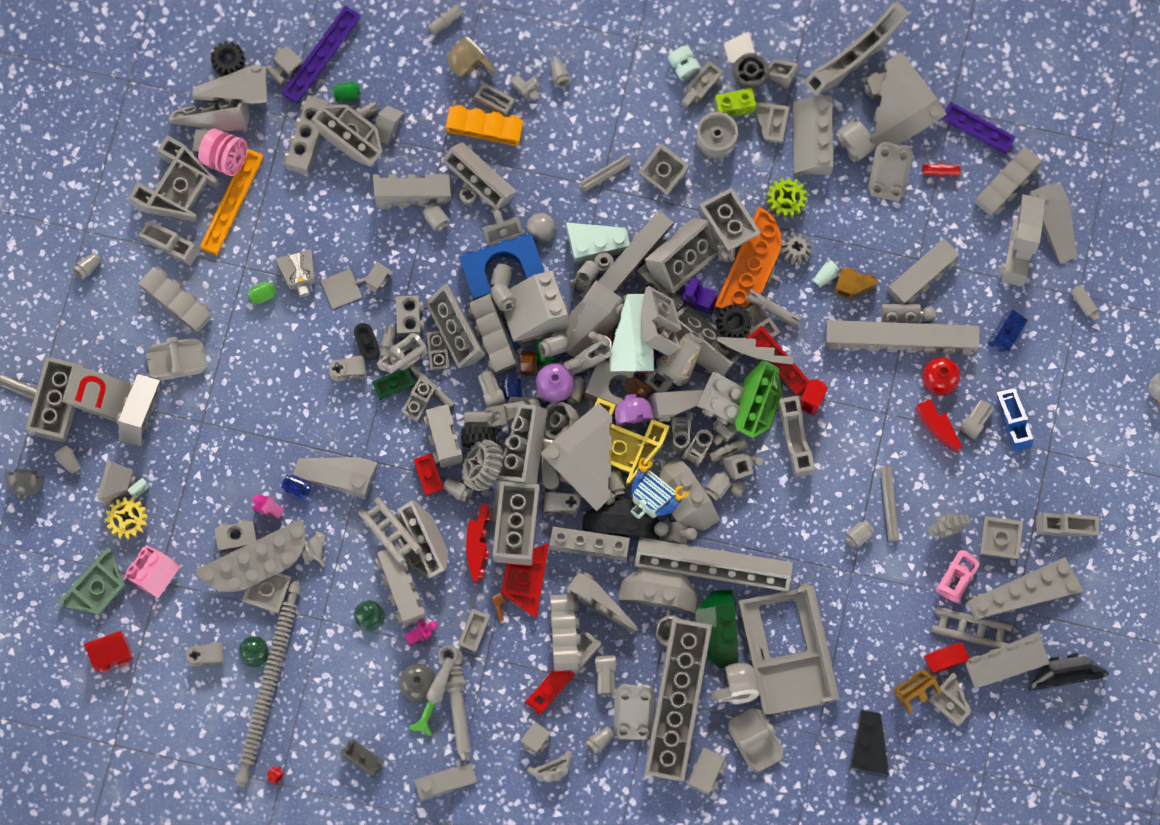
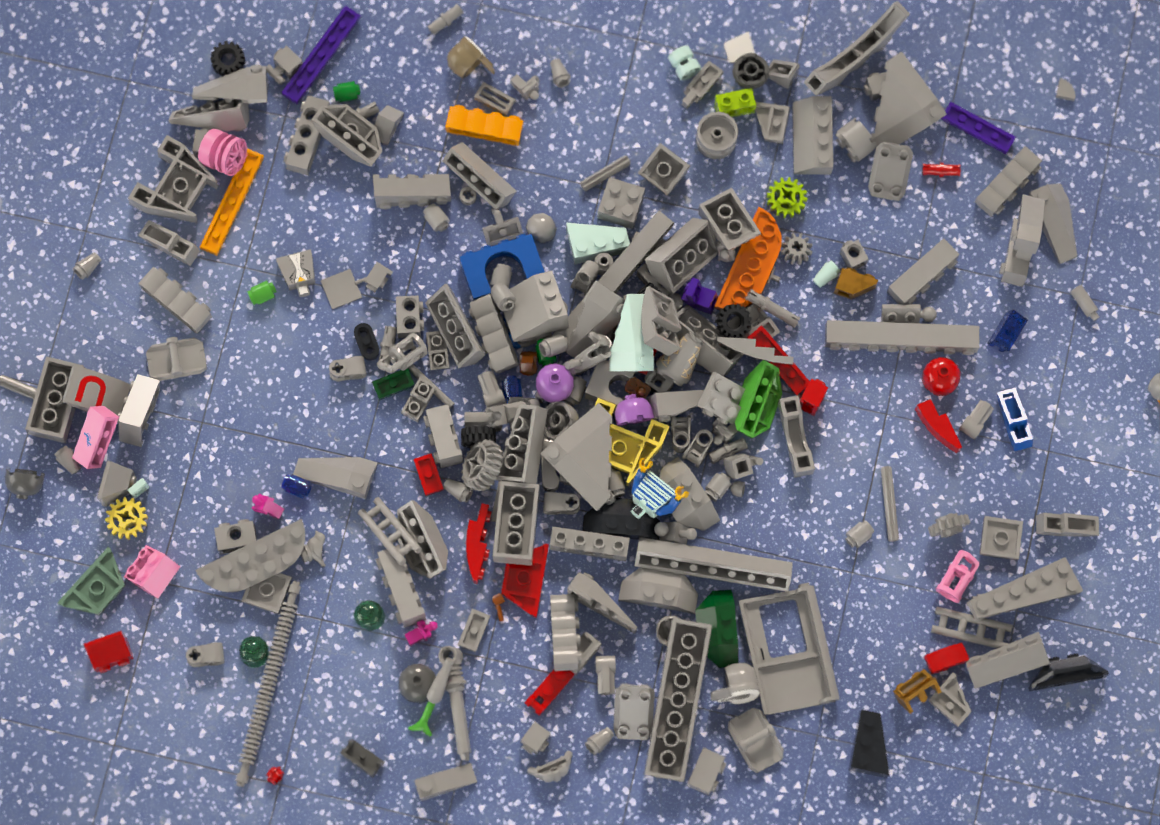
none -> bright pink brick [72,406,119,469]
none -> light grey piece [597,177,645,229]
none -> light grey brick [840,240,869,270]
none -> light grey tile [1056,78,1075,101]

